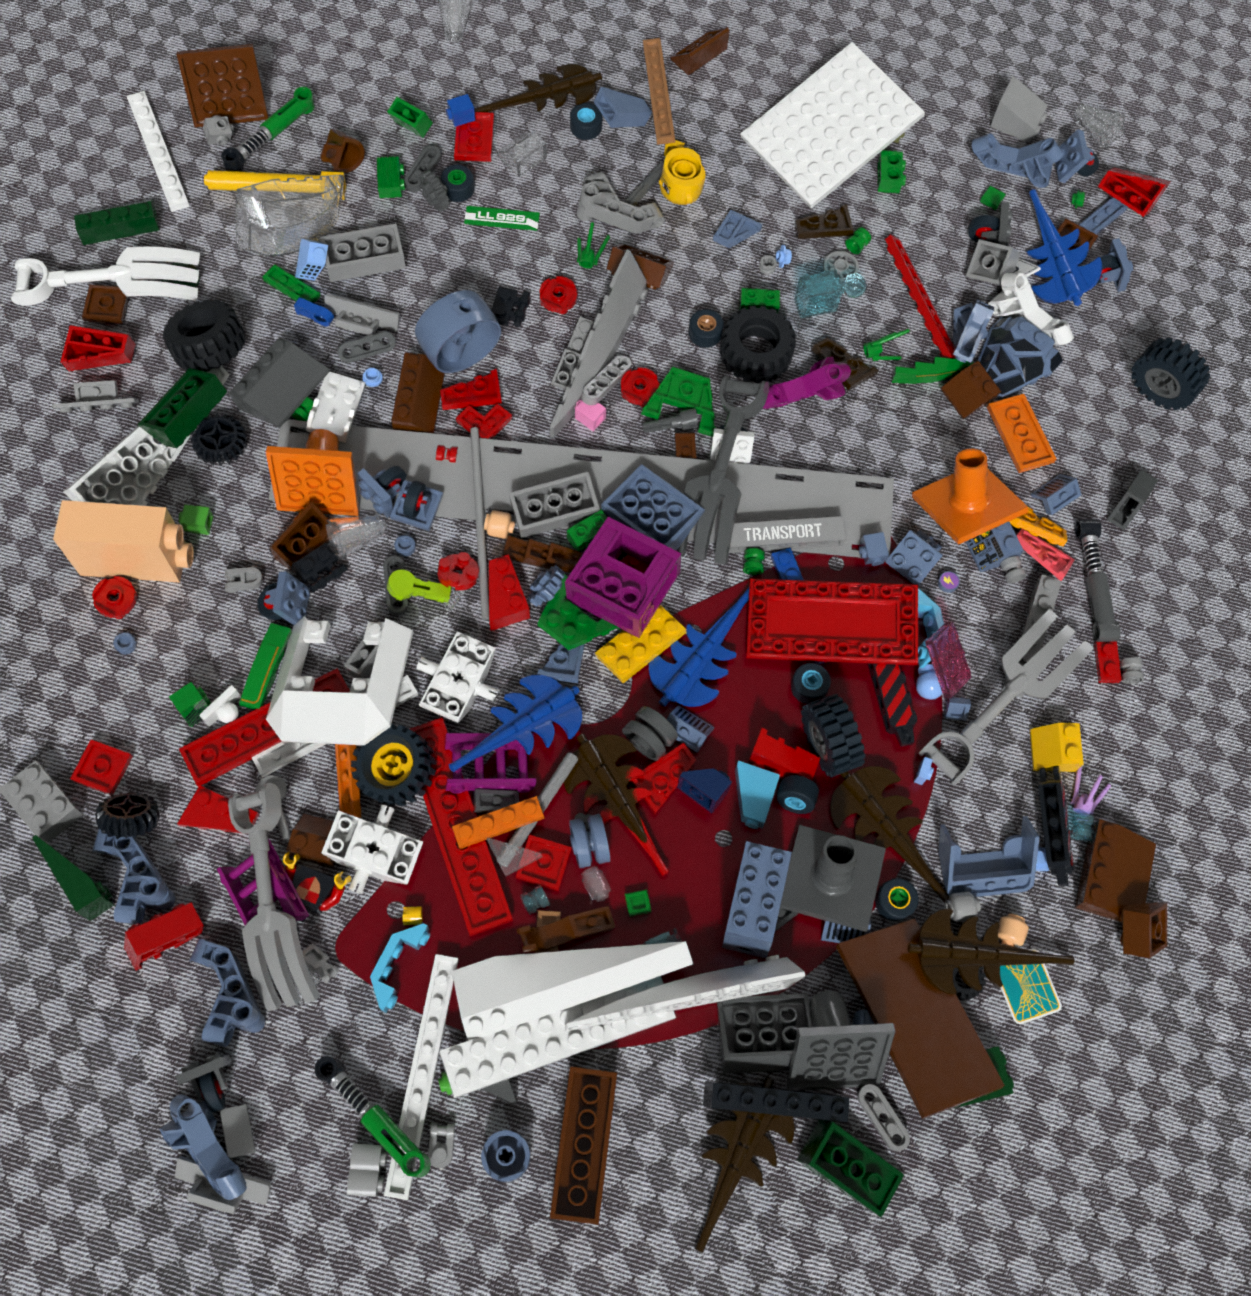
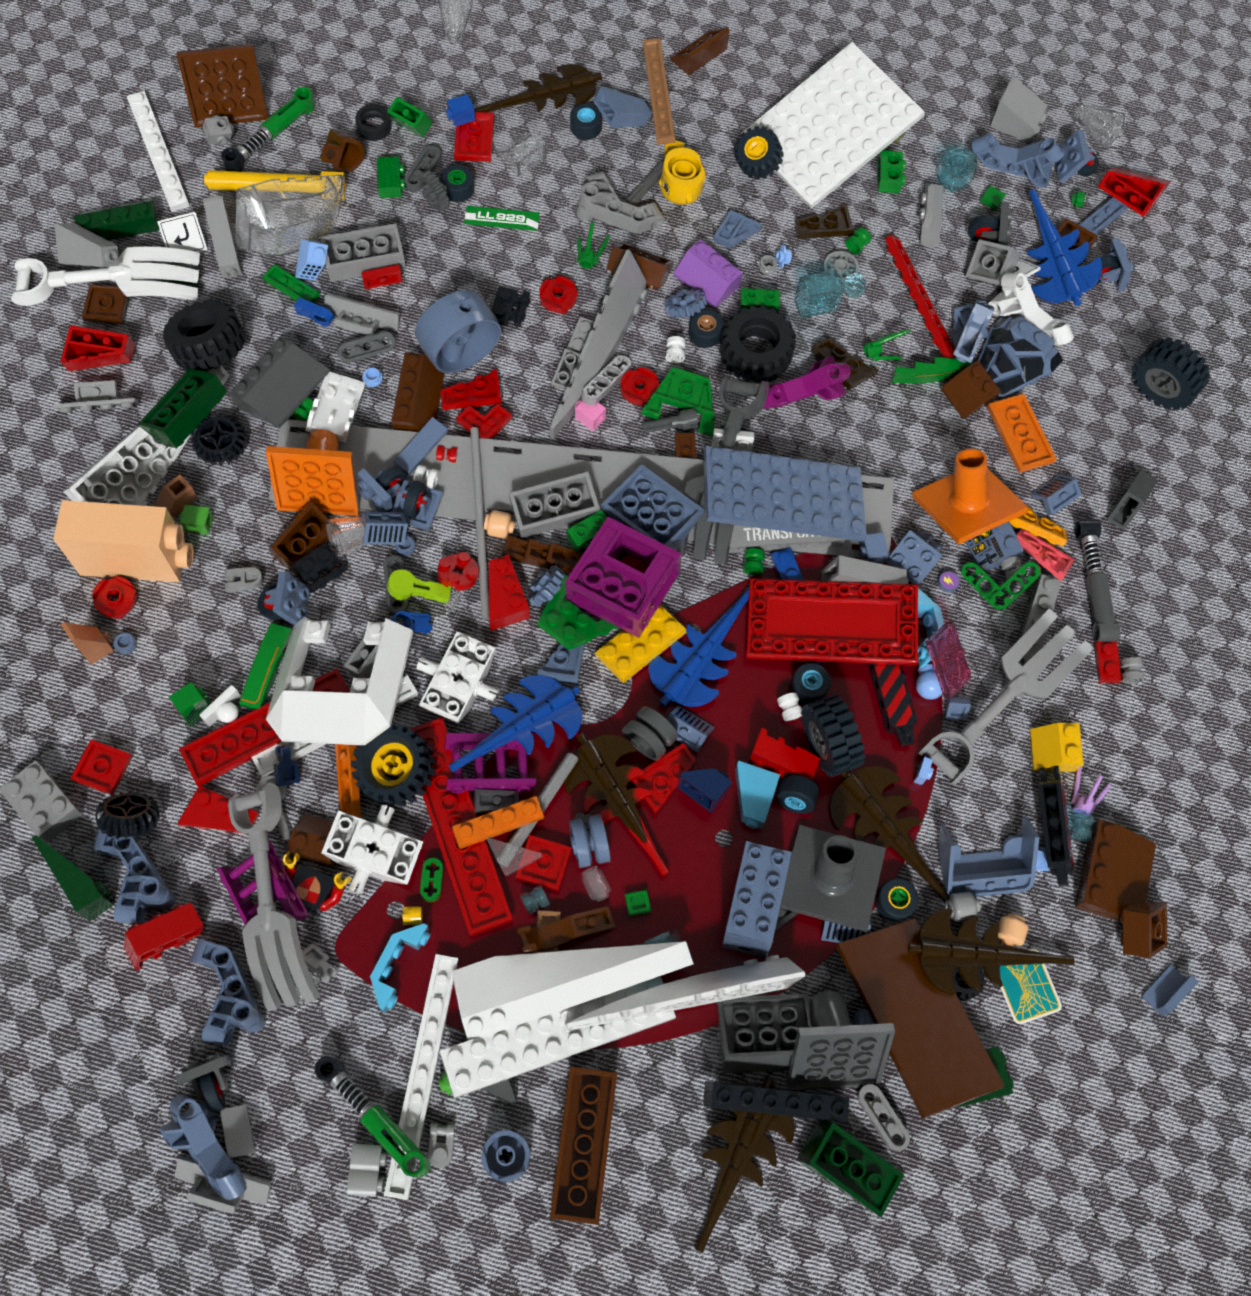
none -> light grey slope [54,223,119,267]
none -> nougat slope [60,622,114,665]
none -> nougat slope [153,474,198,518]
none -> white piece [157,212,208,252]
none -> light grey slope [203,196,242,279]
none -> dark blue plate [273,745,300,787]
none -> black tyre [355,104,391,141]
none -> red plate [361,264,402,290]
none -> sand blue panel [362,512,408,545]
none -> blue piece [389,611,432,635]
none -> sand blue tile [393,417,449,476]
none -> white wheel [413,465,440,489]
none -> green beam [420,858,444,902]
none -> sand blue gear [664,289,707,319]
none -> white wheel [666,336,686,363]
none -> medium lavender slope [673,239,743,309]
none -> sand blue plate [703,446,867,541]
none -> black wheel [734,126,784,180]
none -> white wheel [777,693,803,721]
none -> light grey slope [821,555,908,584]
none -> light grey bracket [920,183,943,247]
none -> clear light blue brick [935,146,977,192]
none -> green beam [961,562,1041,610]
none -> sand blue panel [1141,965,1199,1016]

